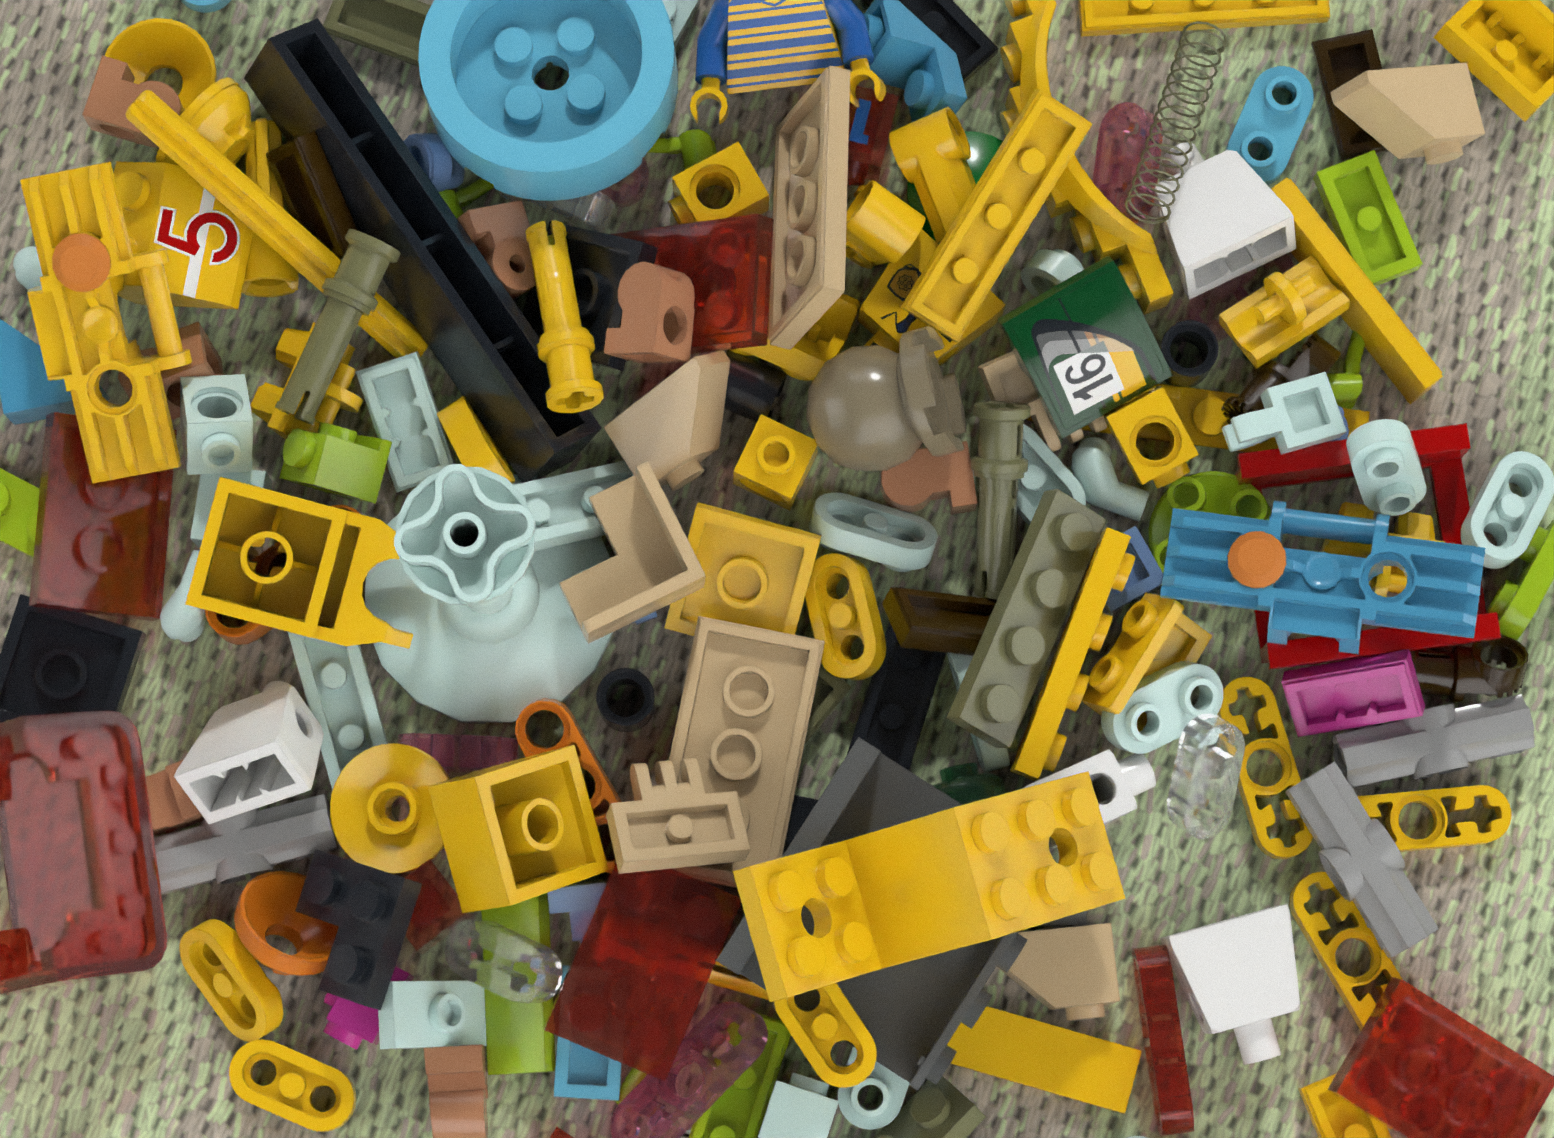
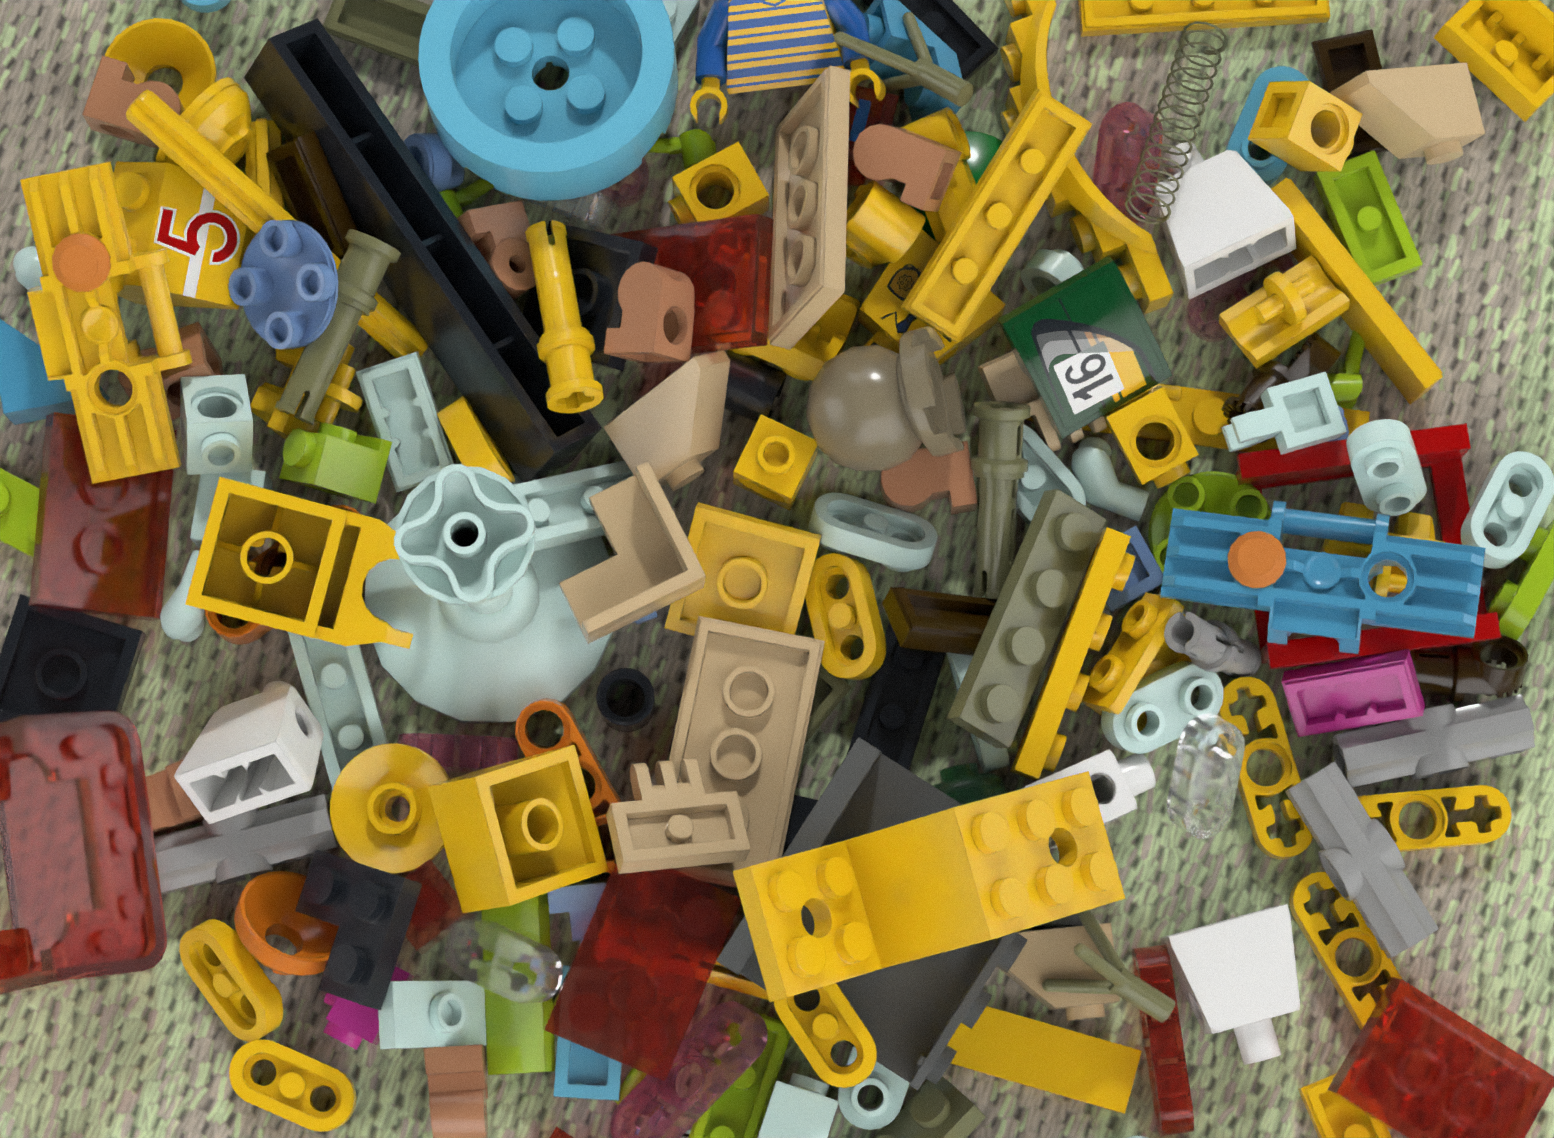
black beam [1159,320,1219,388] -> none
none -> medium blue dish [228,220,338,349]
none -> olive plant [834,12,974,107]
none -> nougat leg [853,124,962,212]
none -> olive plant [1042,910,1175,1023]
none -> light grey pin [1164,611,1261,679]
none -> yellow brick [1248,81,1363,172]

